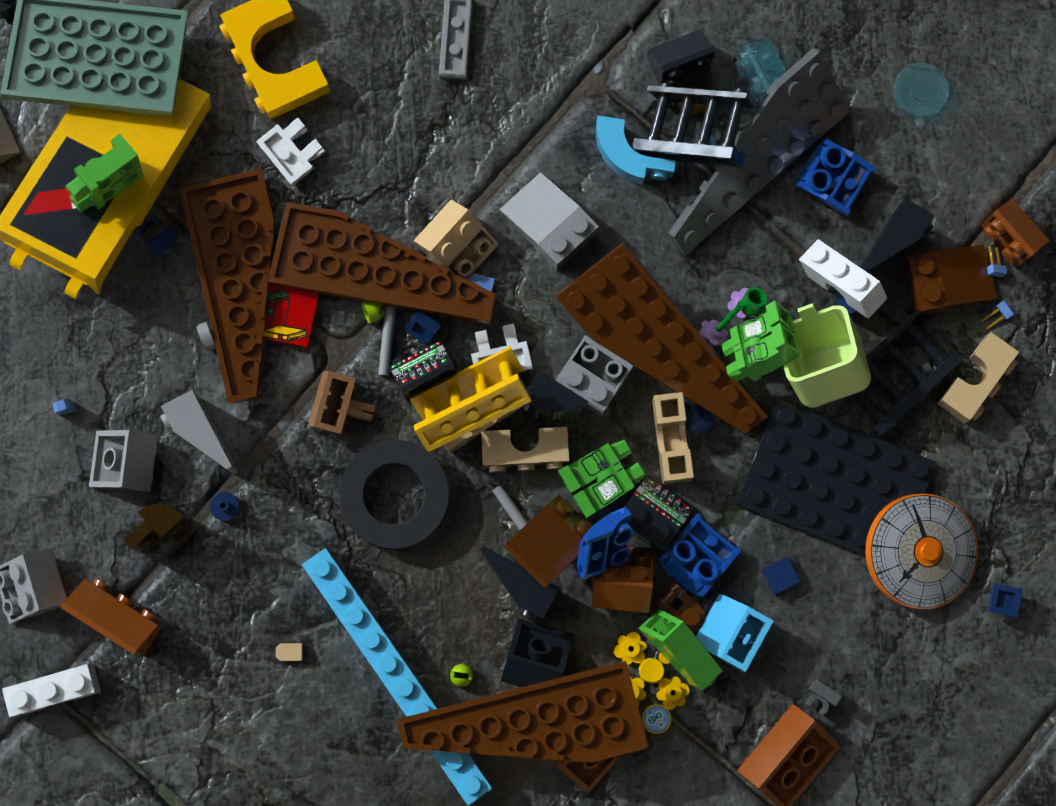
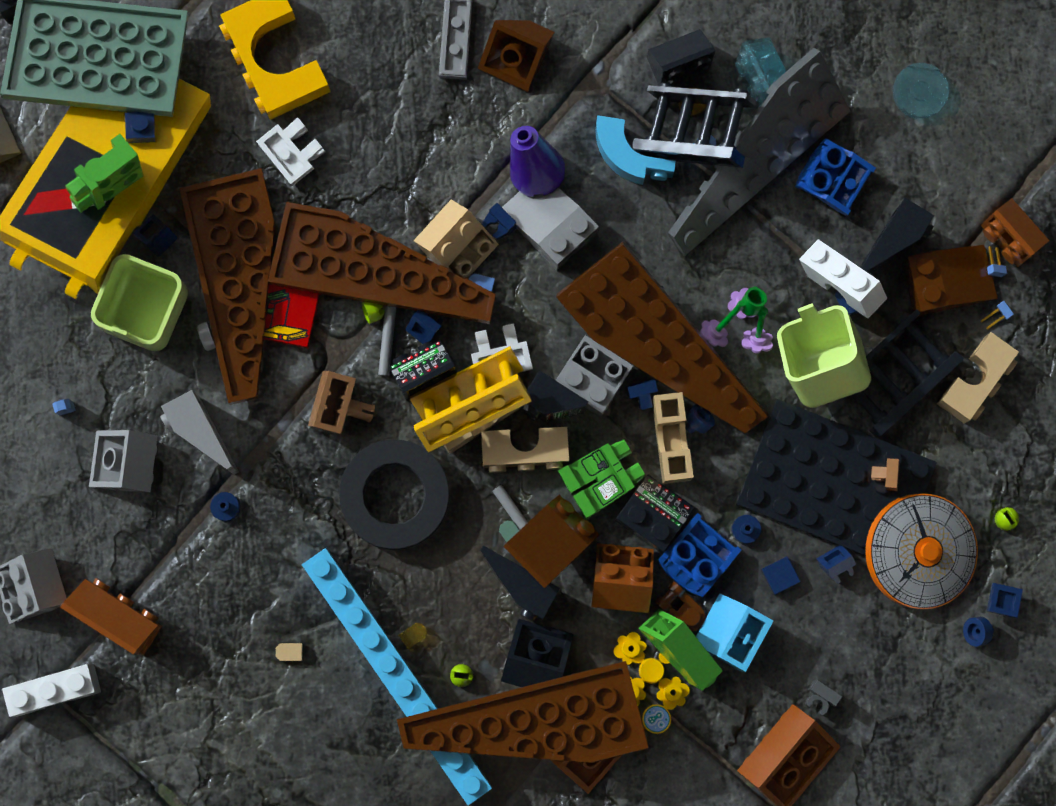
dark brown brick [124,504,191,553] -> none
blue slope [577,507,634,581] -> none
bright green hips [721,300,801,382] -> none
none -> yellowish green piece [91,254,188,351]
none -> dark blue plate [125,112,155,143]
none -> clear yellow piece [398,623,427,650]
none -> reddish brown slope [478,20,555,92]
none -> dark blue tile [482,203,517,240]
none -> sand green piece [499,520,519,543]
none -> dark purple cone [510,126,565,197]
none -> dark blue tile [625,379,658,410]
none -> dark blue tile [731,515,761,544]
none -> dark blue tile [816,546,856,584]
none -> medium nougat tile [871,458,899,491]
none -> dark blue tile [963,617,994,647]
none -> lime hinge [995,507,1019,531]

